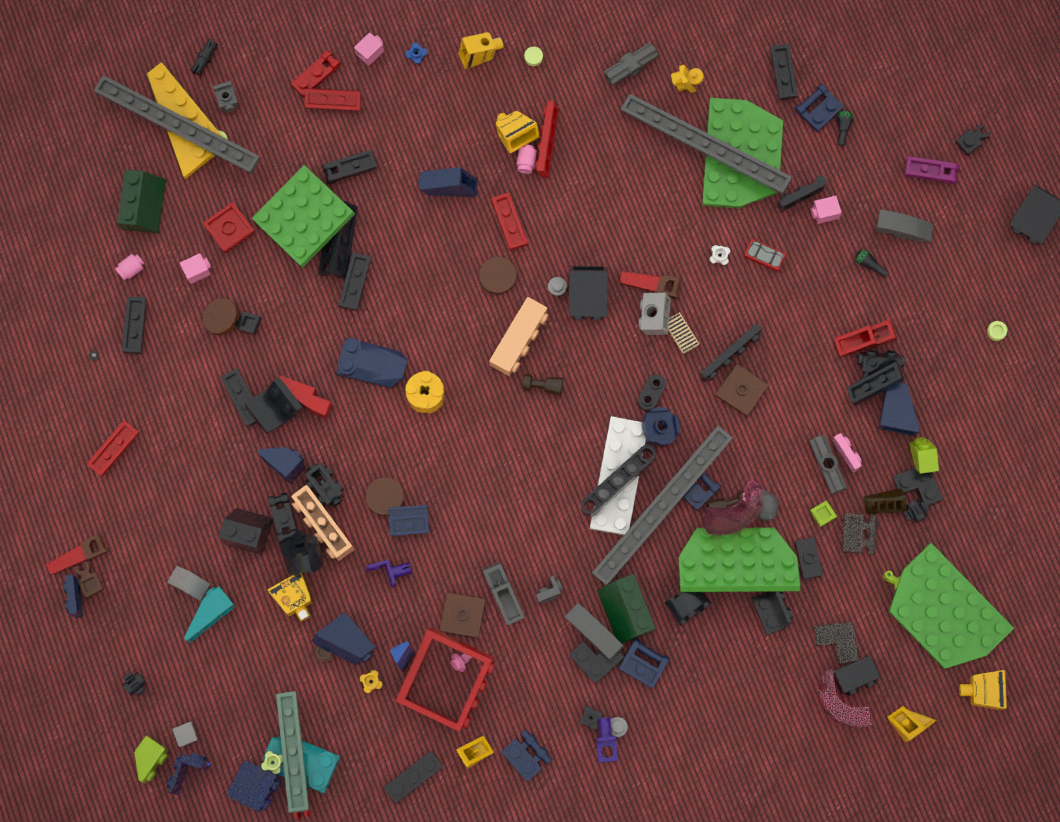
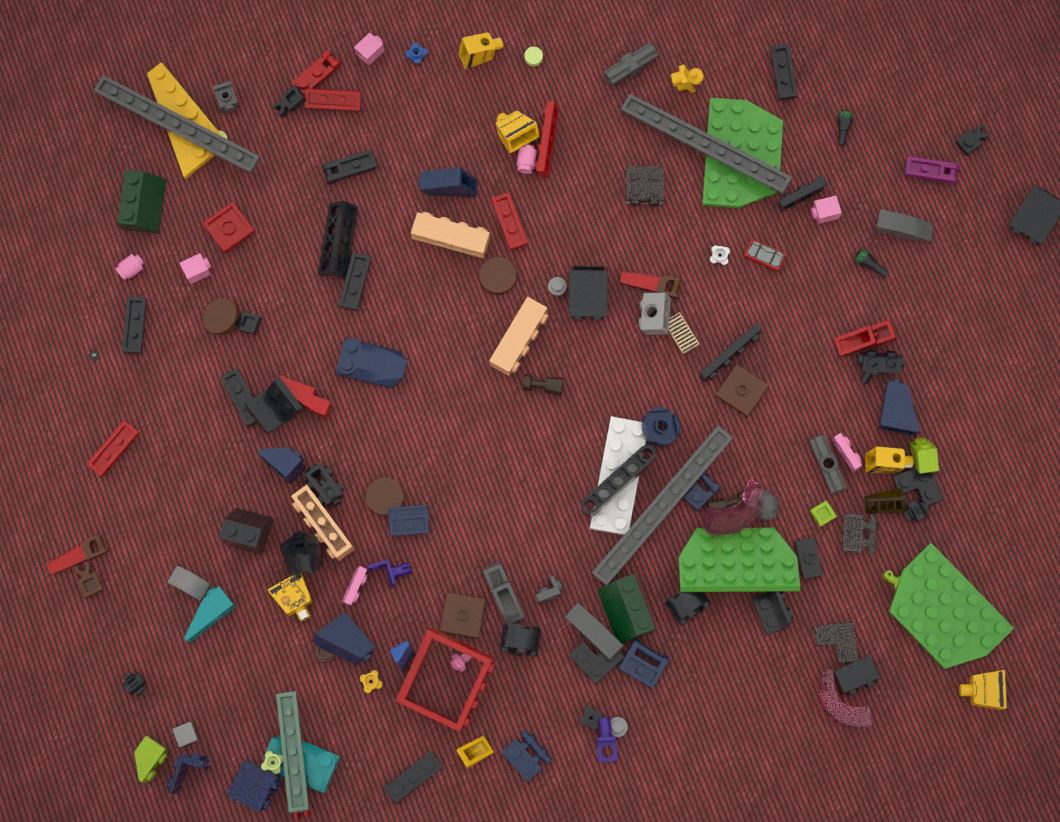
dark blue plate [63,575,83,618] -> none
black pin [190,39,218,76] -> none
bright green plate [252,165,355,268] -> none
black plate [268,492,297,545] -> none
yellow brick [405,371,445,414] -> none
black plate [638,374,666,411] -> none
dark blue plate [794,84,844,133] -> none
black plate [846,362,905,406] -> none
yellow slope [887,706,937,743] -> none
yellowish green tile [987,321,1007,341] -> none
none -> black plate [273,85,307,117]
none -> bright pink plate [341,566,368,606]
none -> light nougat brick [411,212,490,259]
none -> black brick [499,623,541,657]
none -> clear smoke plate [626,166,664,207]
none -> yellow torso [865,447,914,473]

